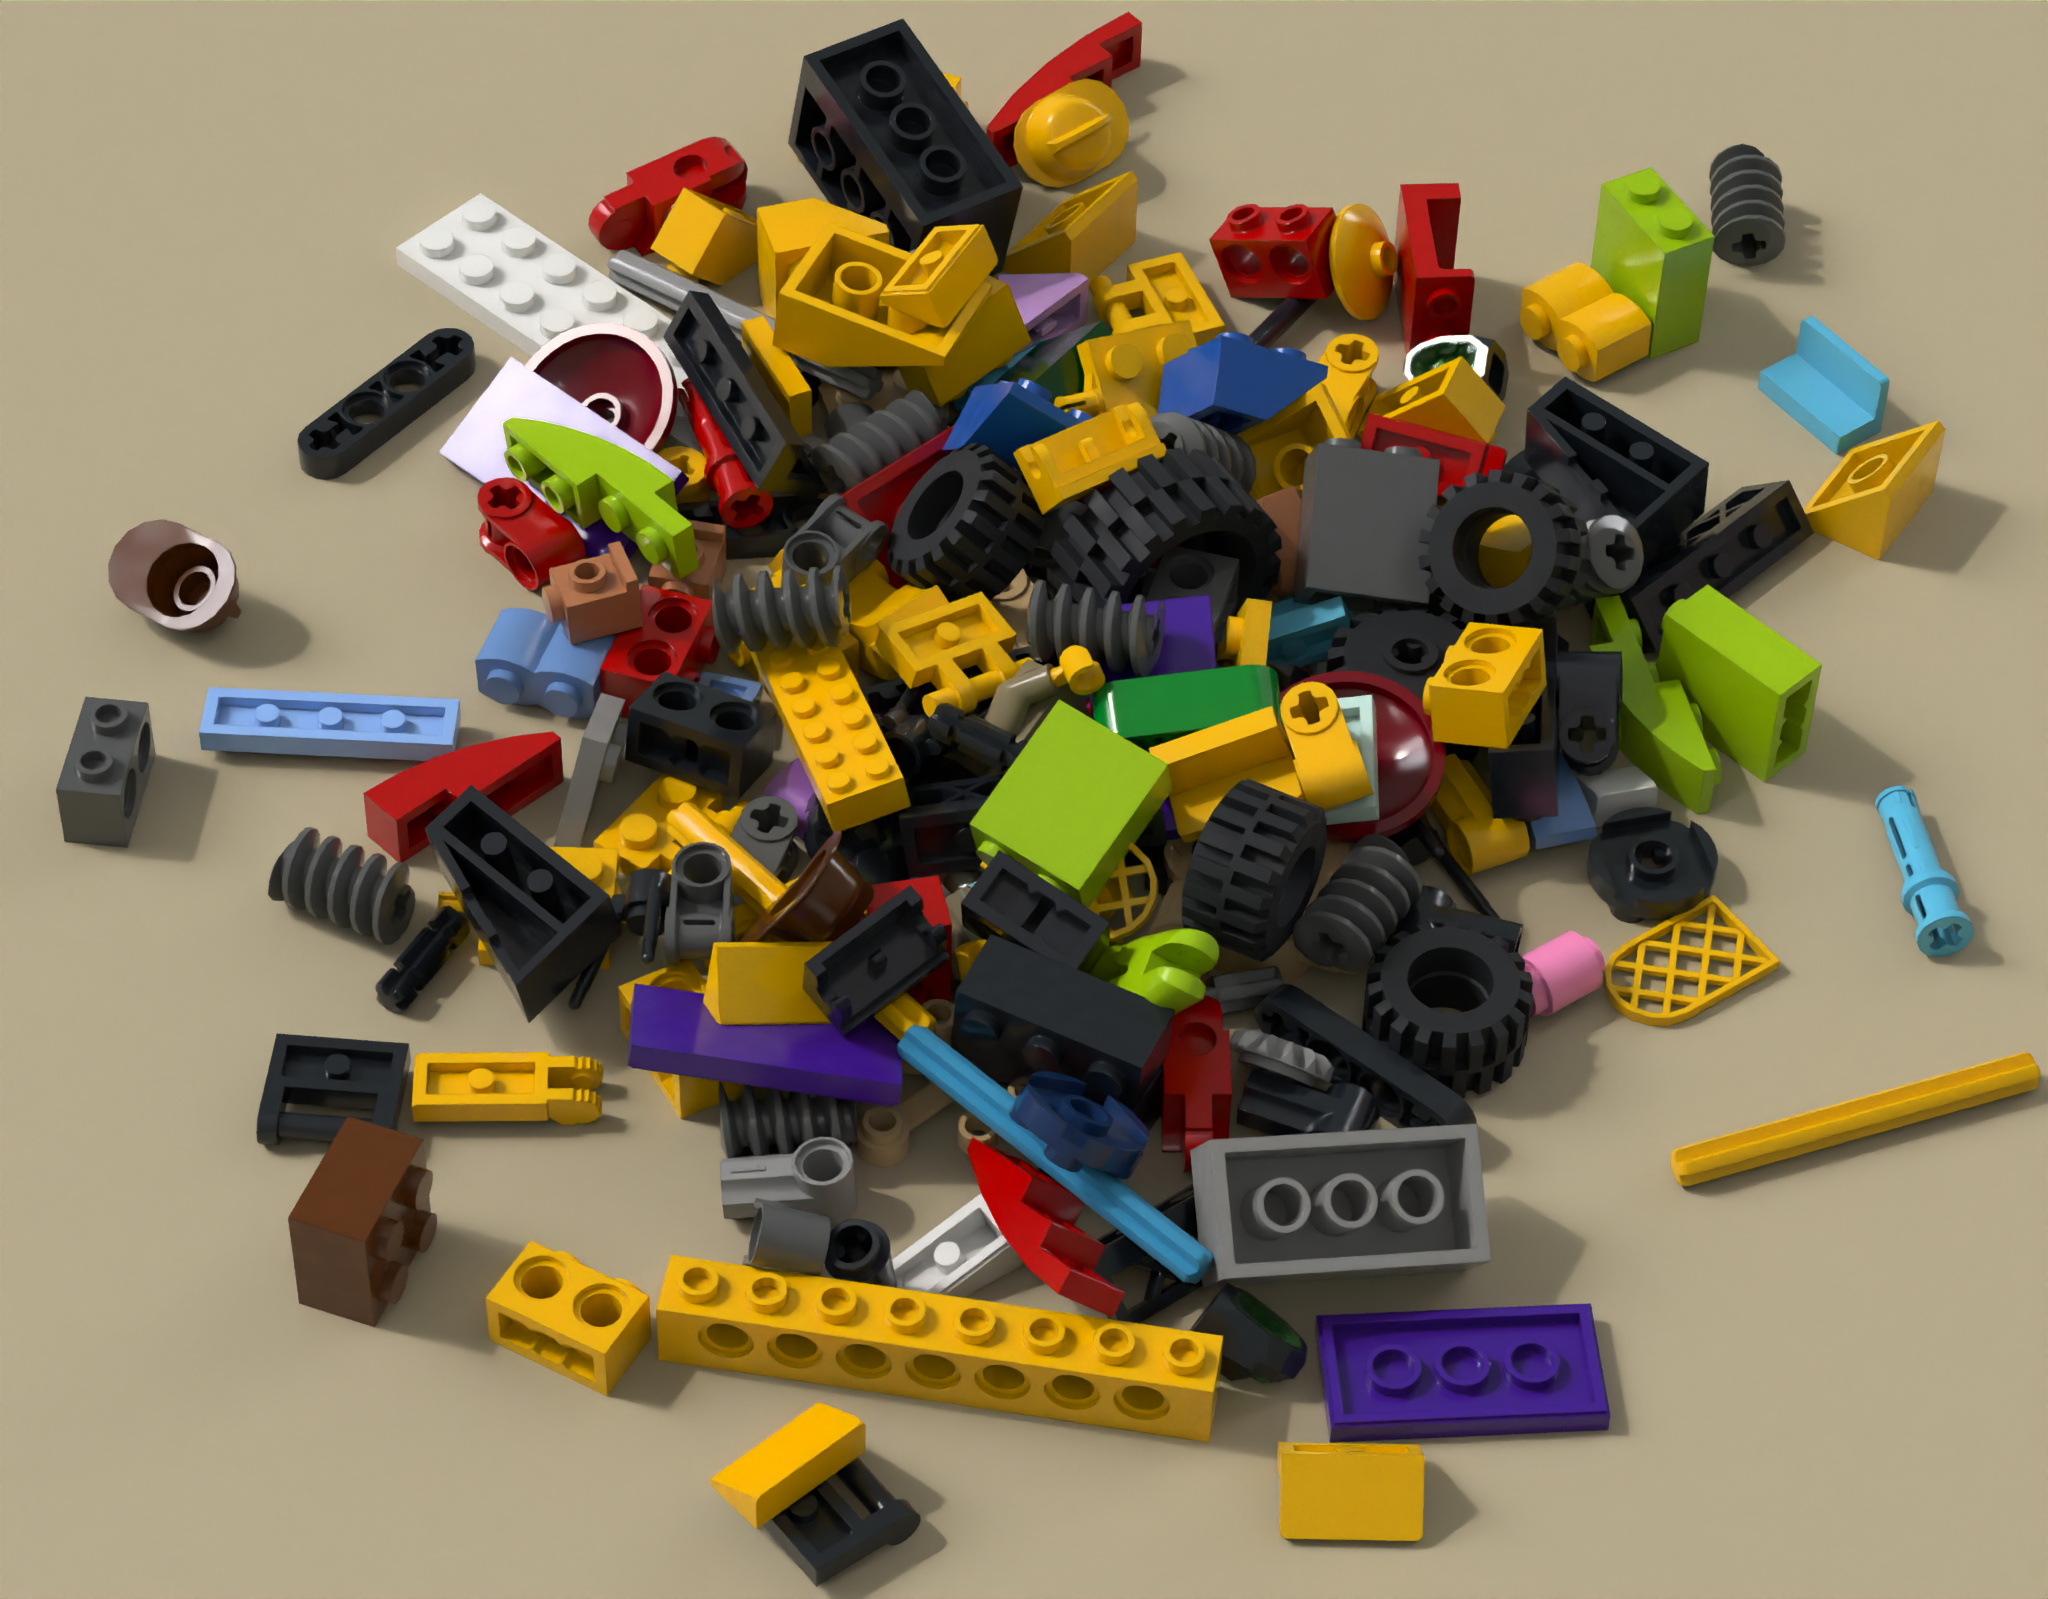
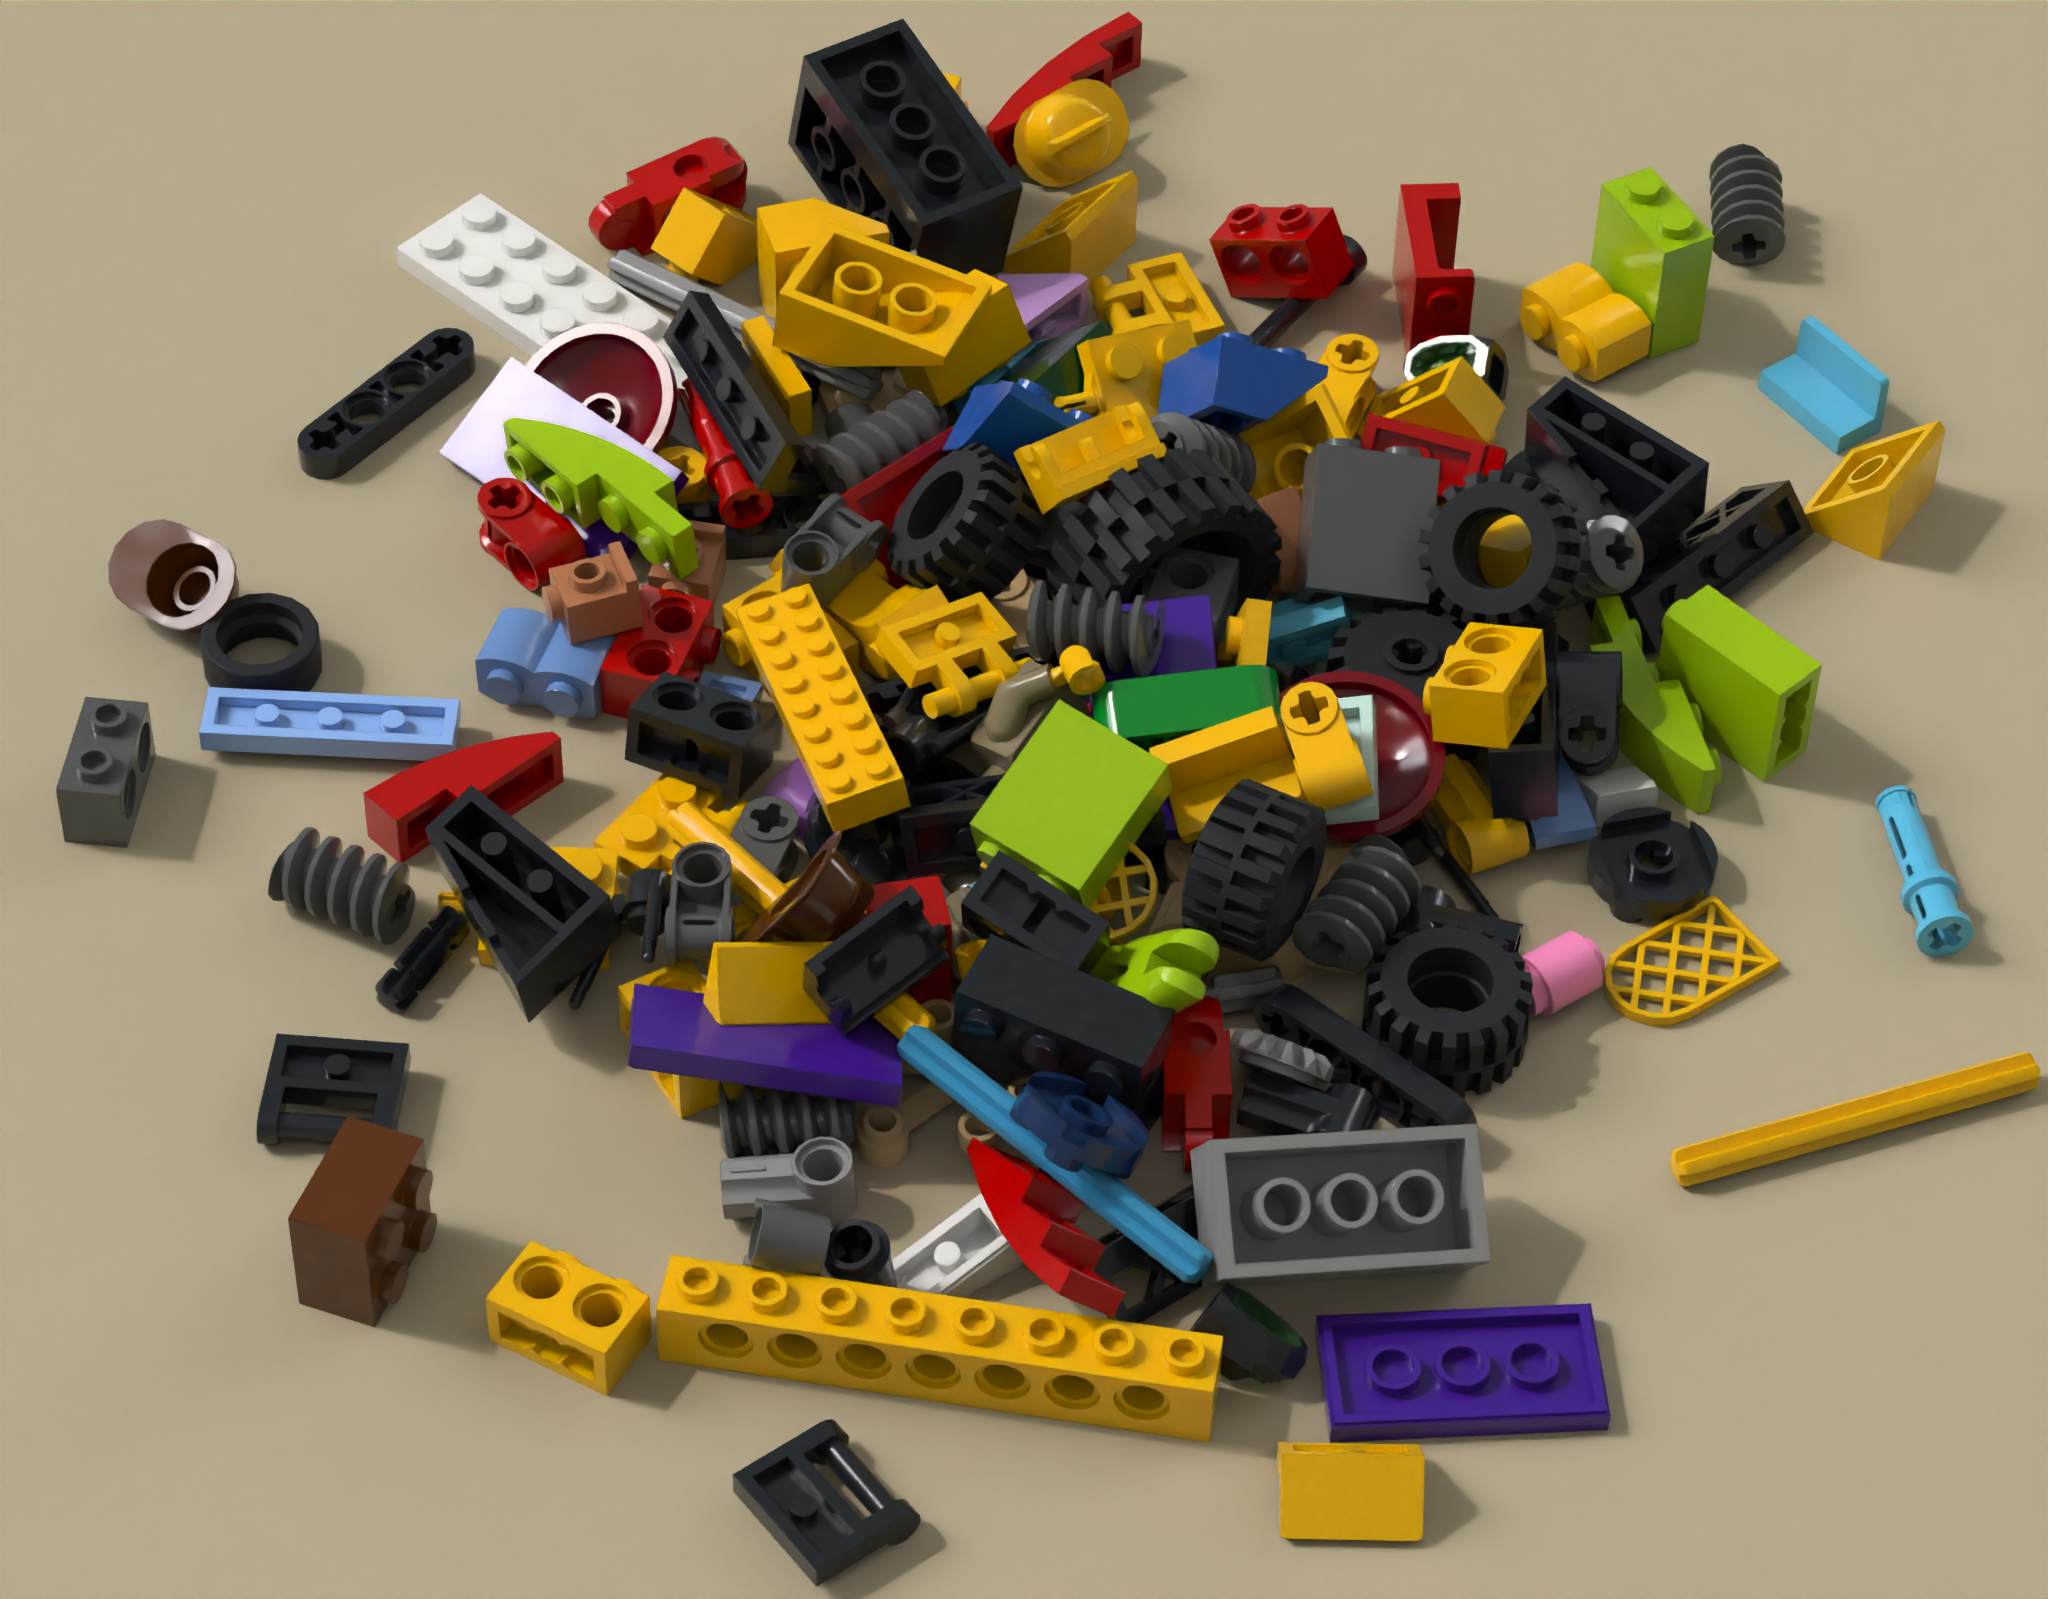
yellow hinge [412,1052,603,1125] -> none
light grey wing [553,693,628,847] -> none
yellow slope [710,1402,866,1529] -> none
dark grey piece [712,565,852,654] -> none
yellow slope [880,224,998,328] -> none
black axle [927,703,1028,771] -> none
yellow dish [1329,203,1398,320] -> none
none -> black tyre [201,593,322,692]

